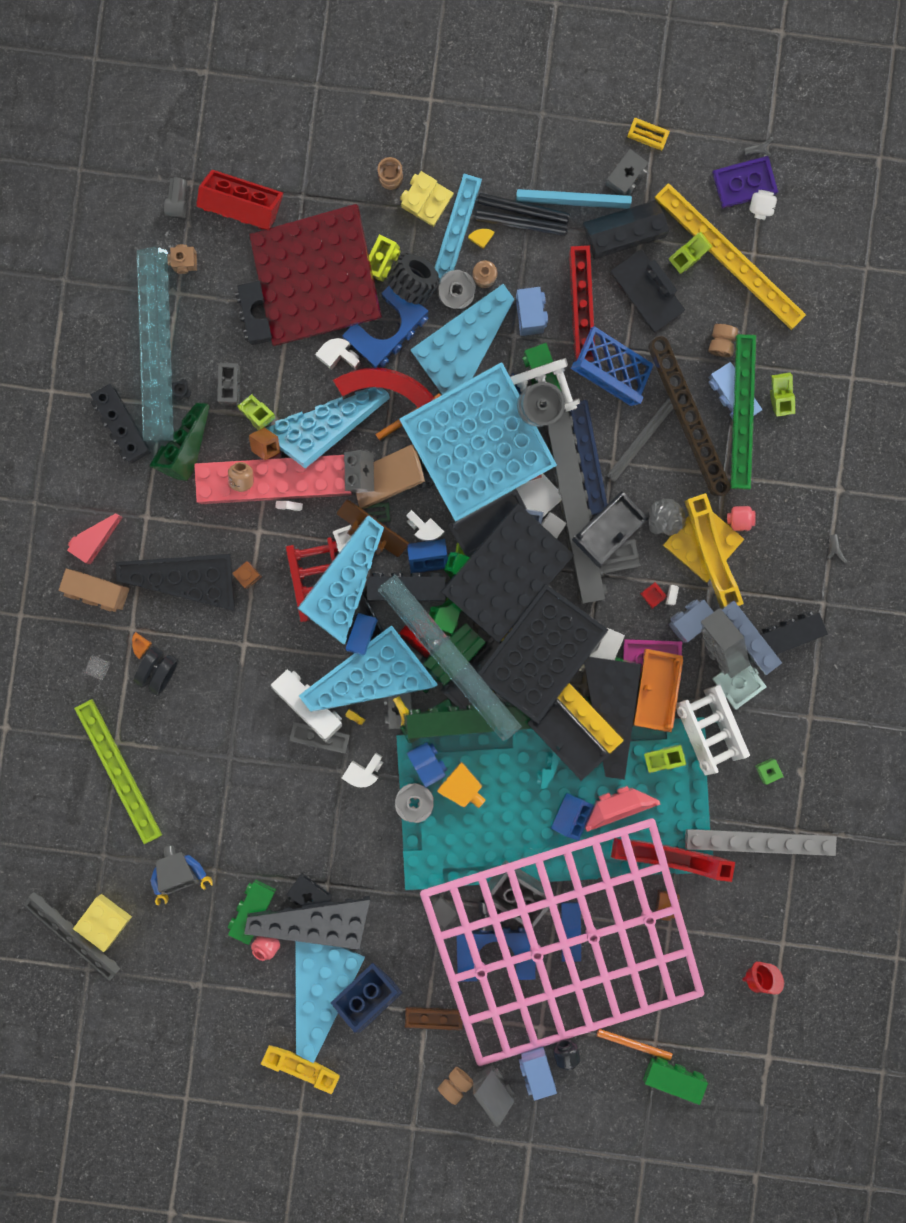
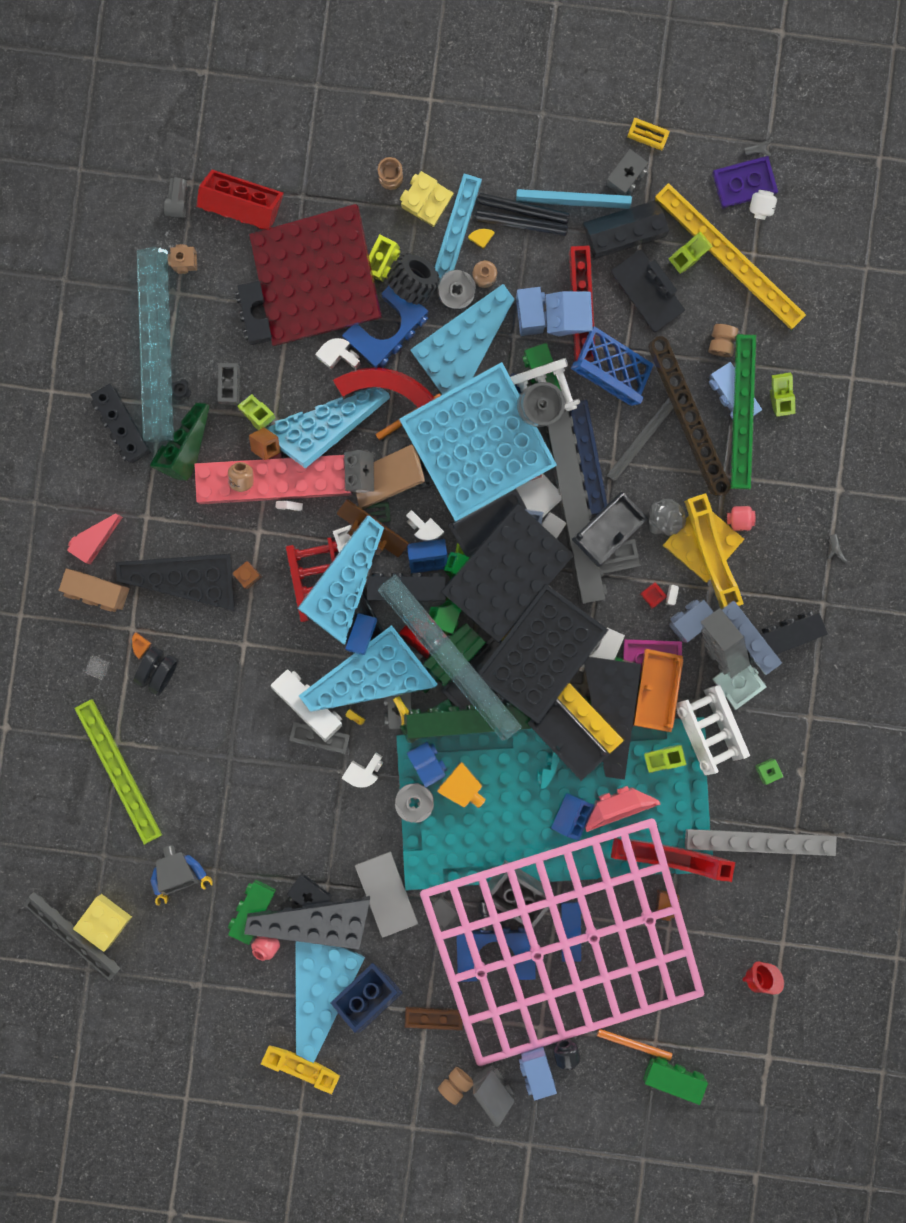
none -> light grey tile [355,851,418,938]
none -> medium blue slope [546,291,593,337]

